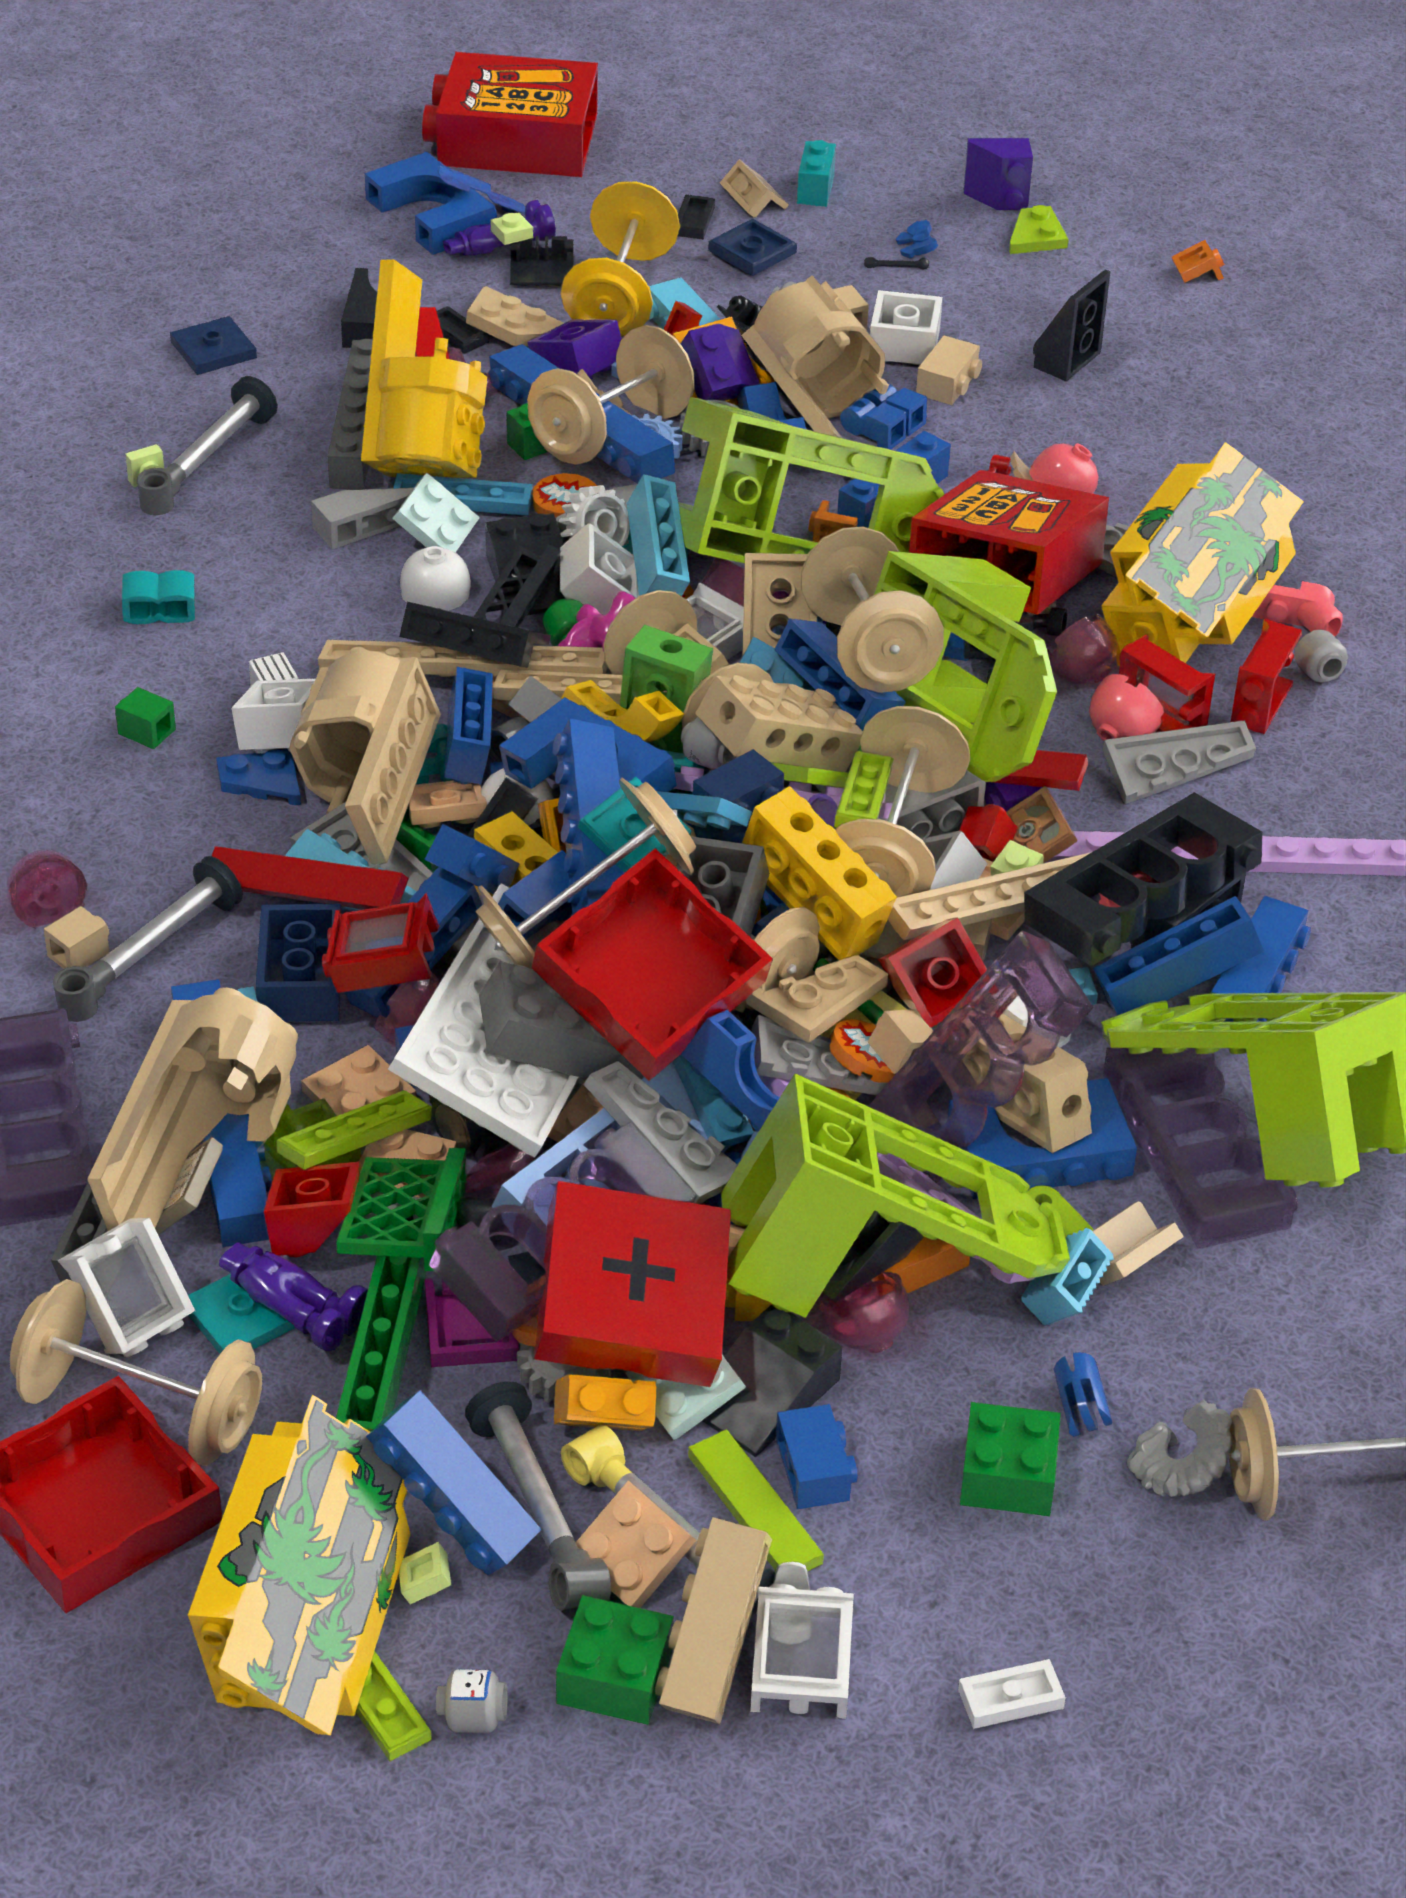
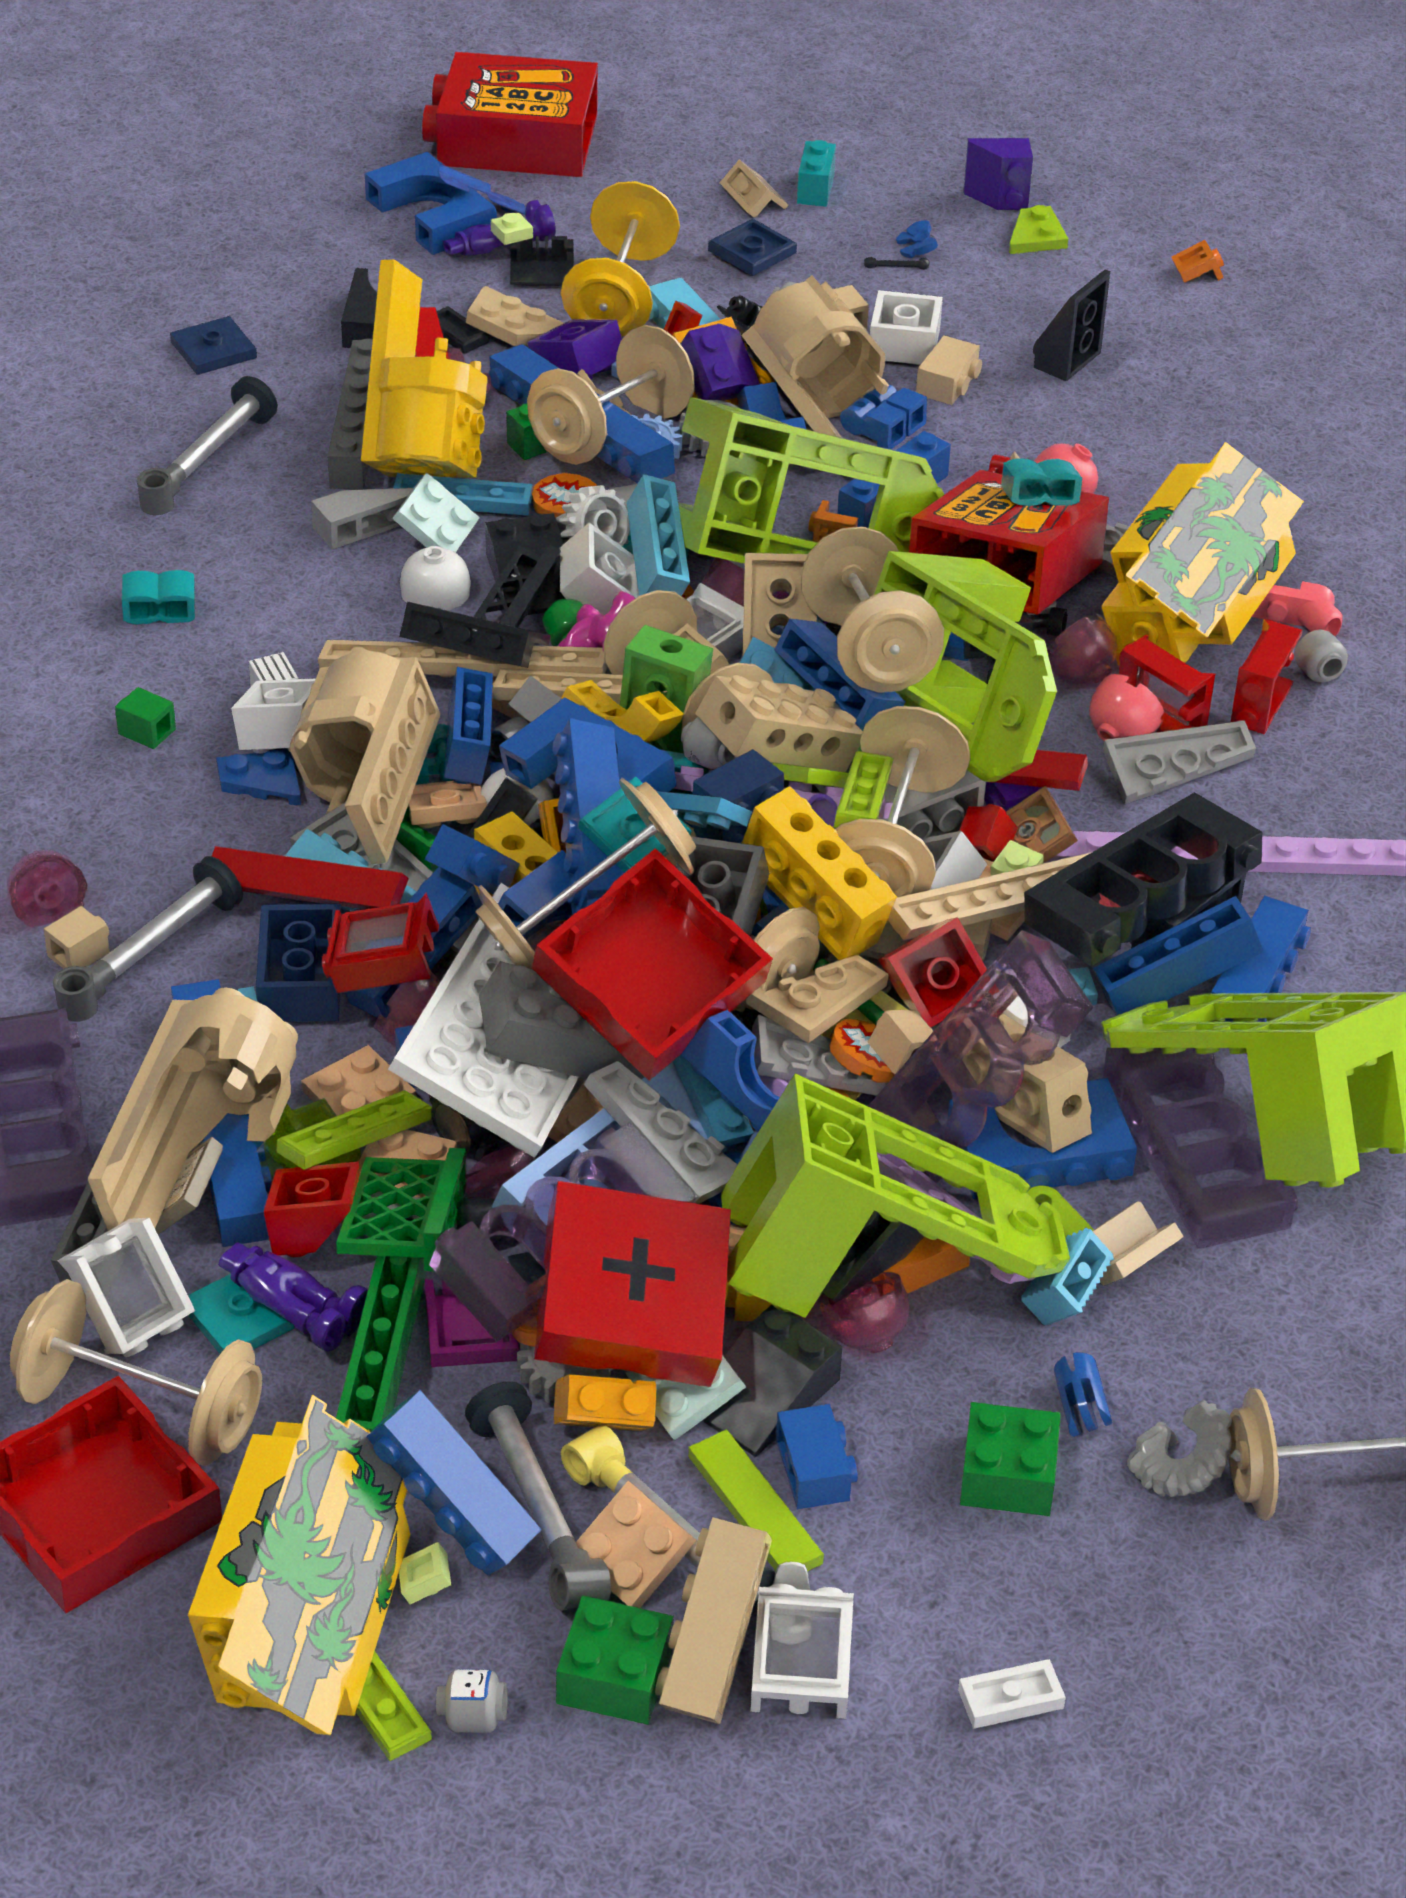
yellowish green plate [126,444,164,487] -> none
black tile [678,194,715,239] -> none
none -> teal brick [1001,458,1083,506]

